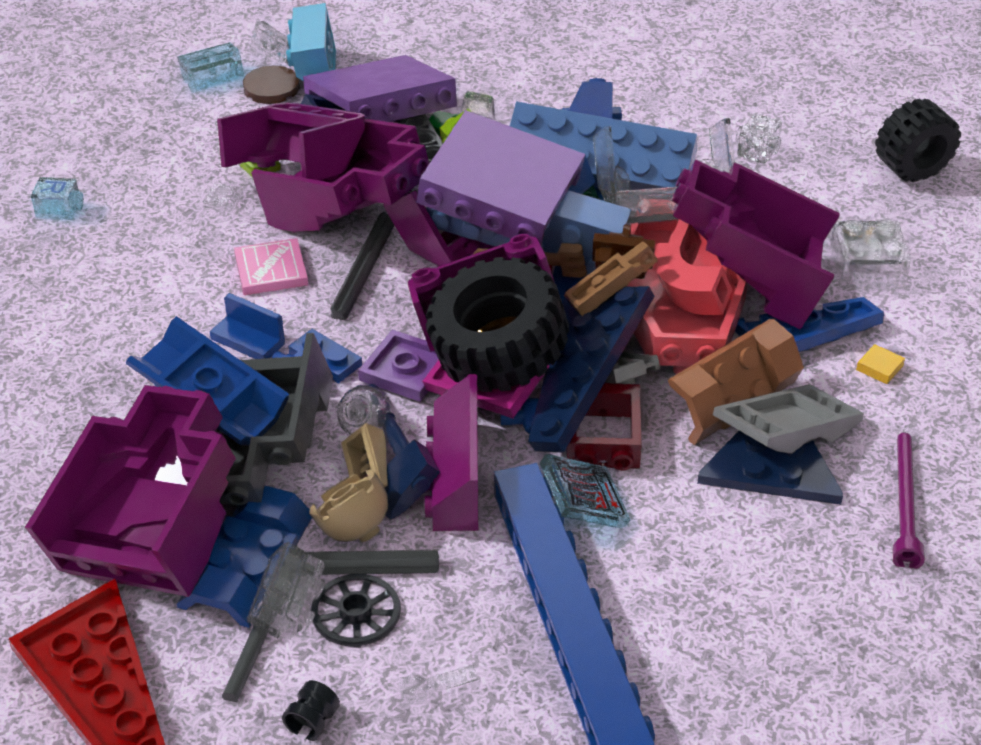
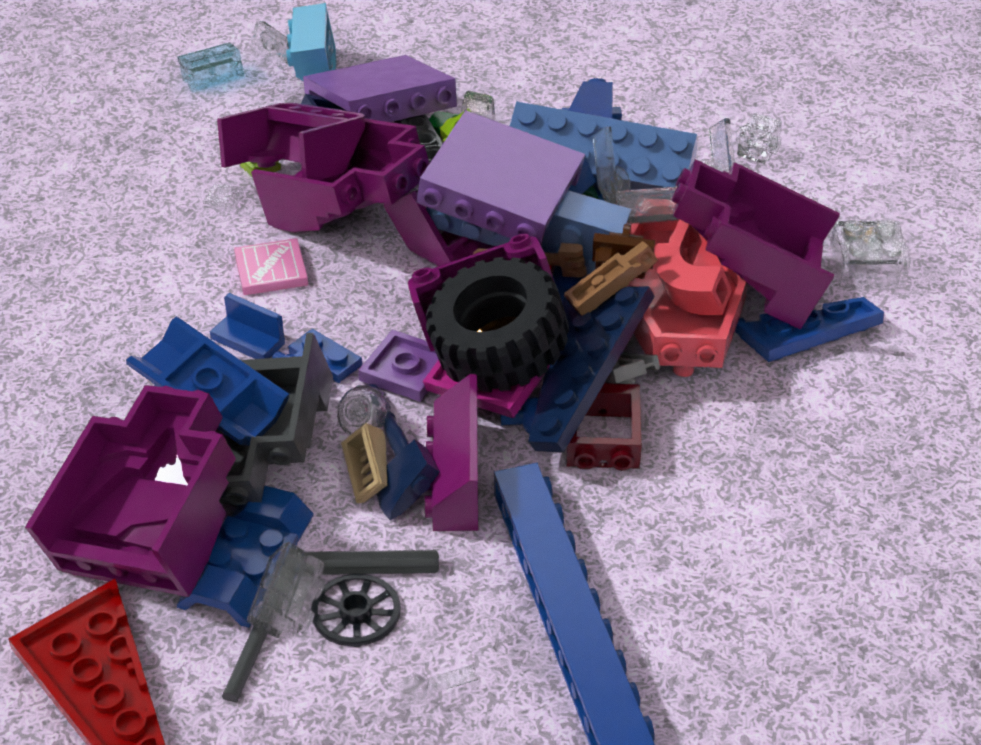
clear light blue brick [31,177,84,220] -> none
tile [243,65,300,104] -> none
black wheel [282,680,340,741] -> none
tan cylinder [309,469,388,542] -> none
dark grey axle [330,212,395,320] -> none
clear light blue tile [540,454,631,528] -> none
nougat piece [668,319,804,445] -> none
dark blue wing [697,431,843,505] -> none
light grey slope [713,384,864,454] -> none
yellow tile [856,344,905,384] -> none
black tyre [875,98,961,182] -> none
magenta piece [892,432,925,569] -> none

